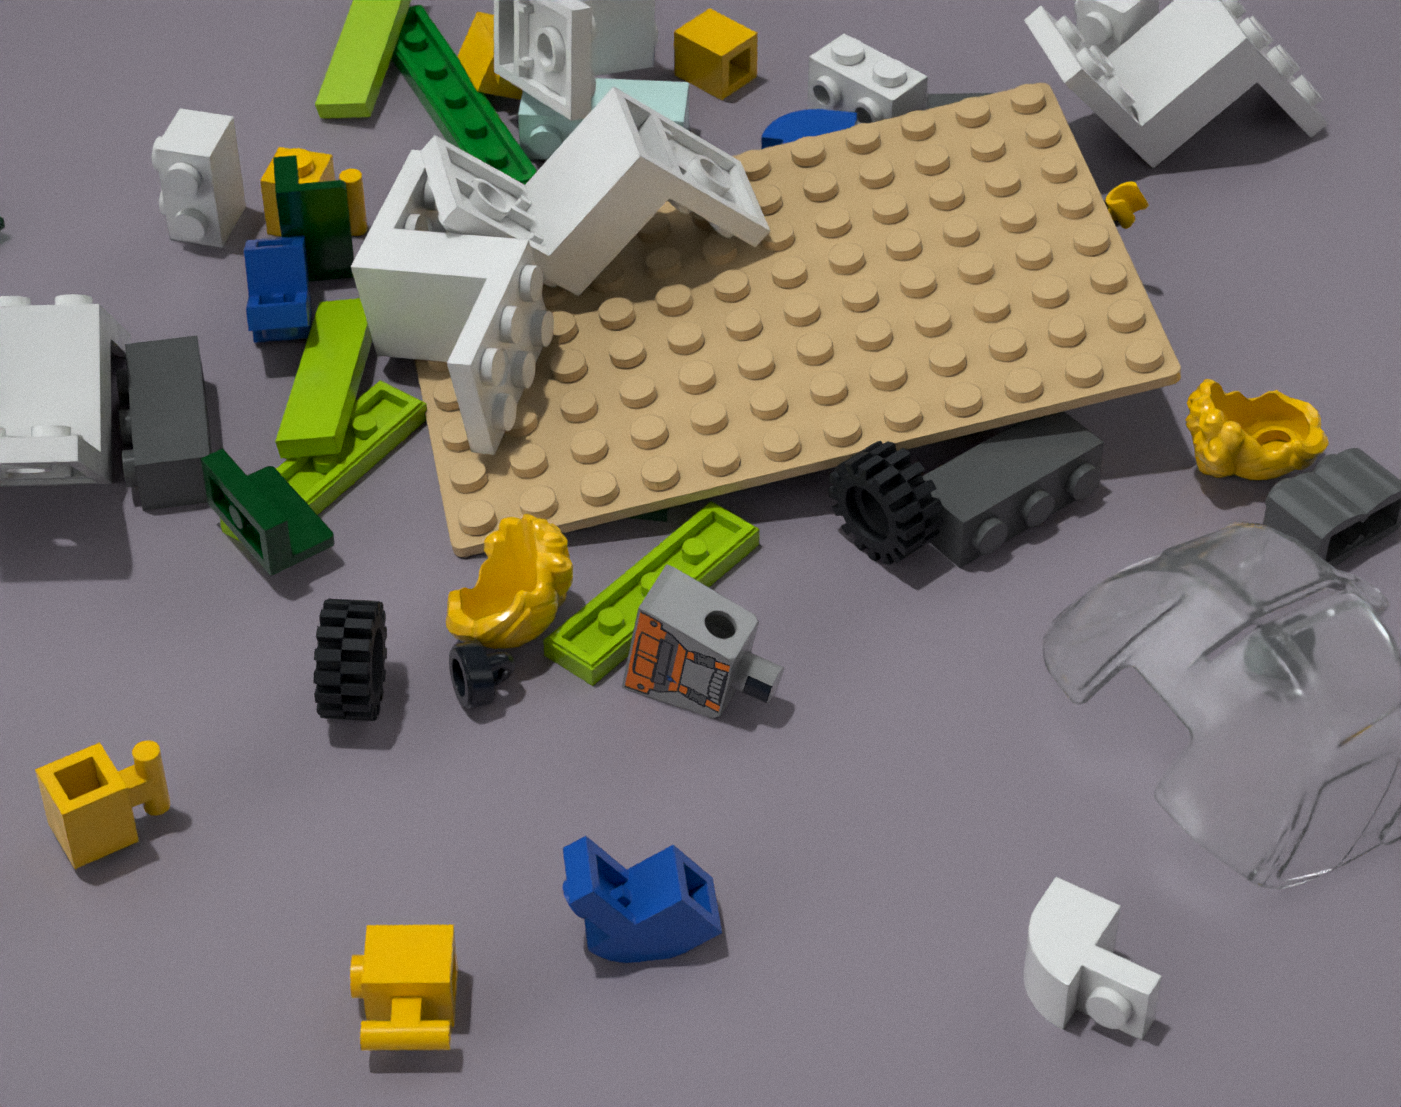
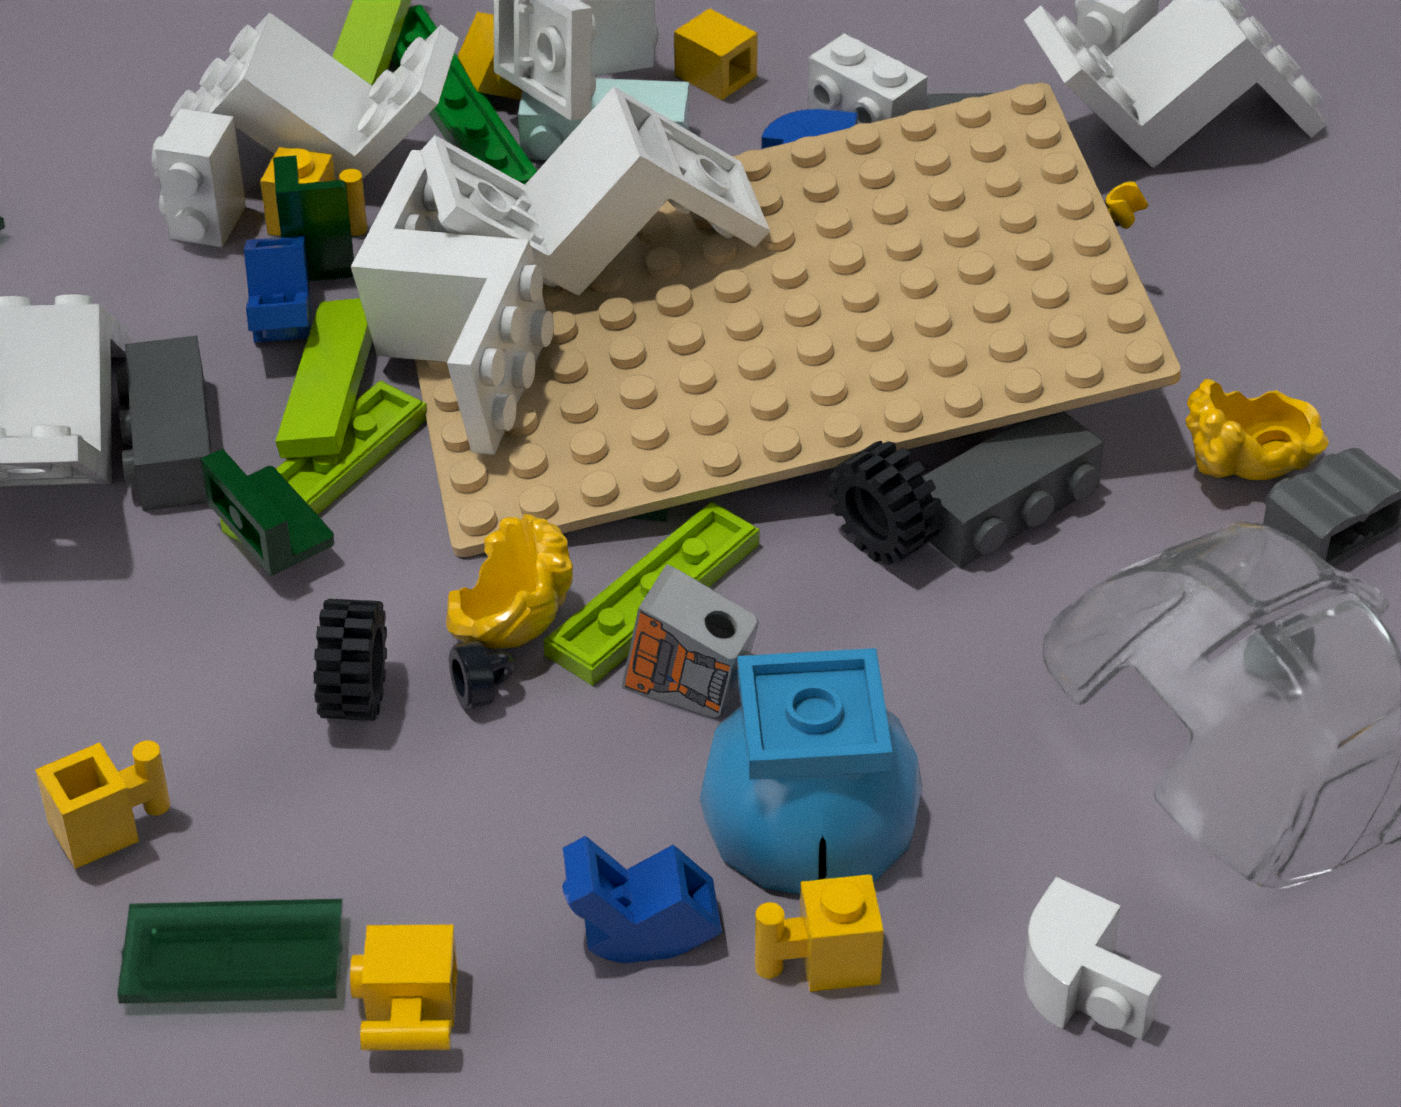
none -> clear green piece [117,899,343,1004]
none -> white bracket [154,12,459,180]
none -> dark azure plate [700,648,922,895]
none -> yellow brick [755,874,884,992]

